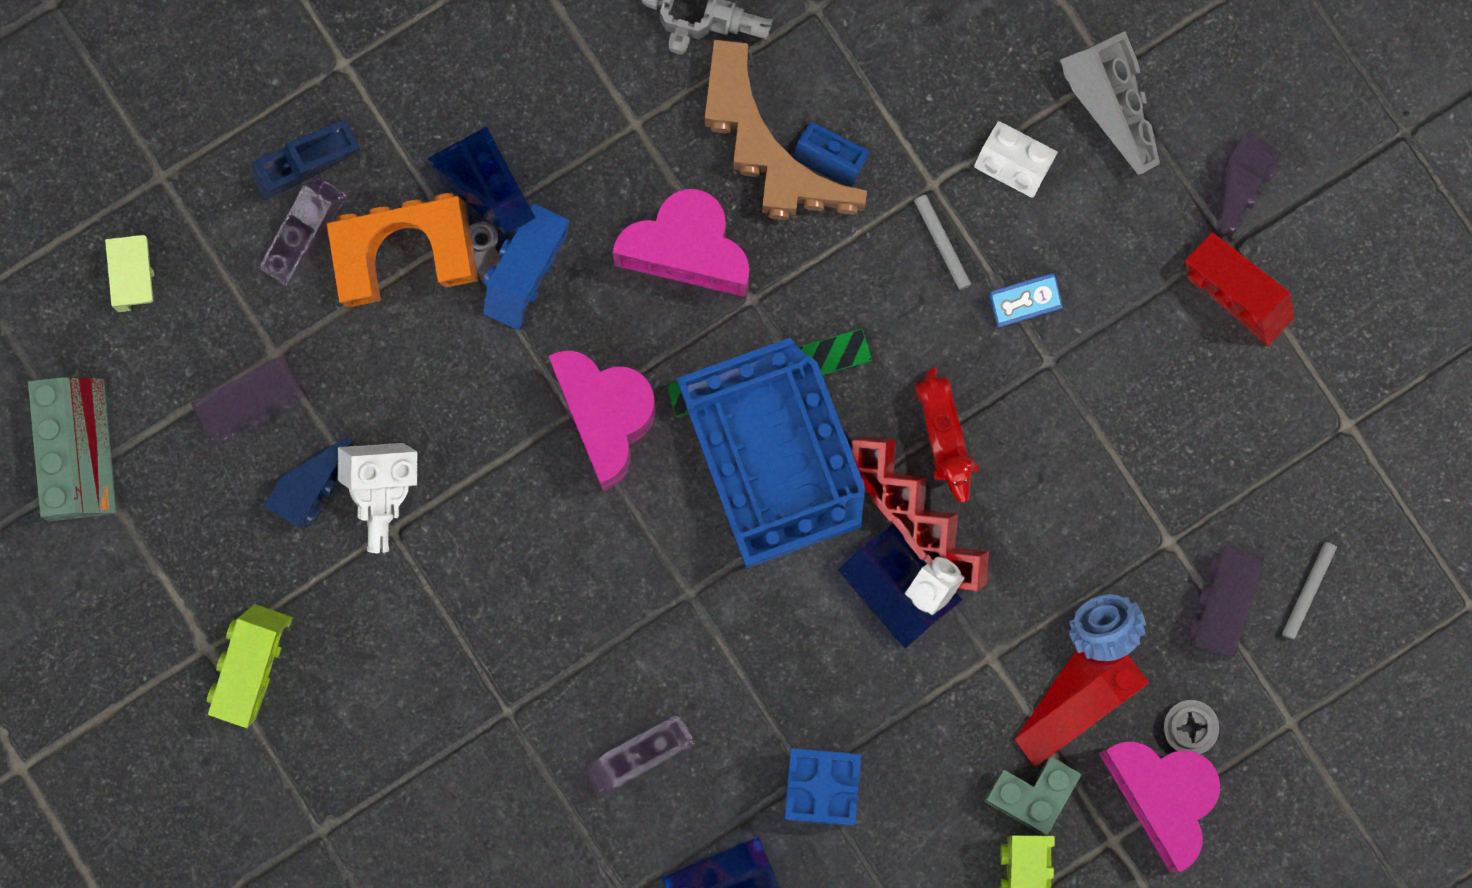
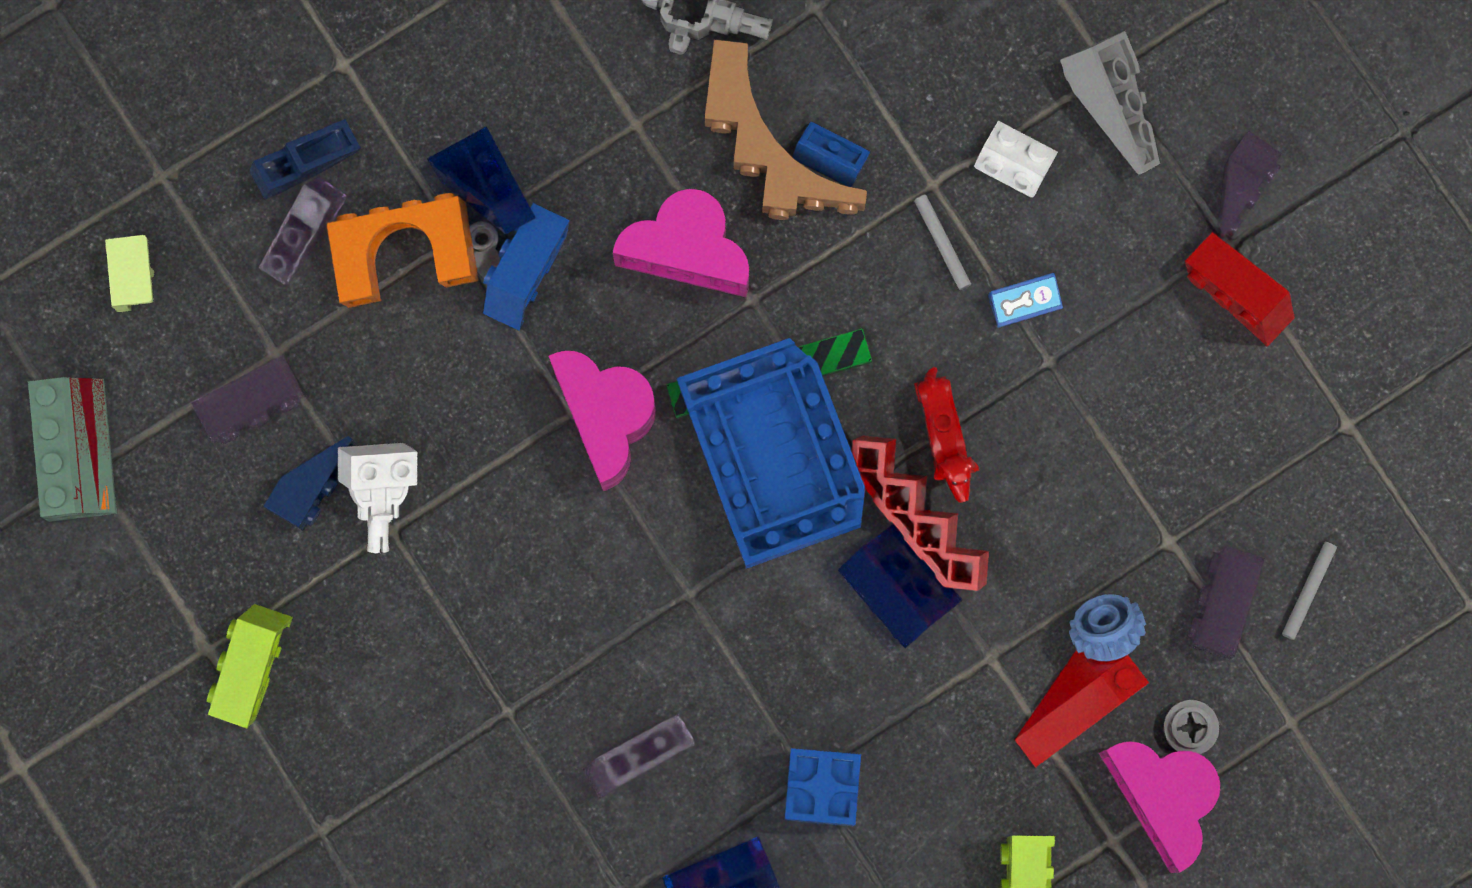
white brick [905,557,965,615] -> none
sand green brick [984,757,1082,836] -> none

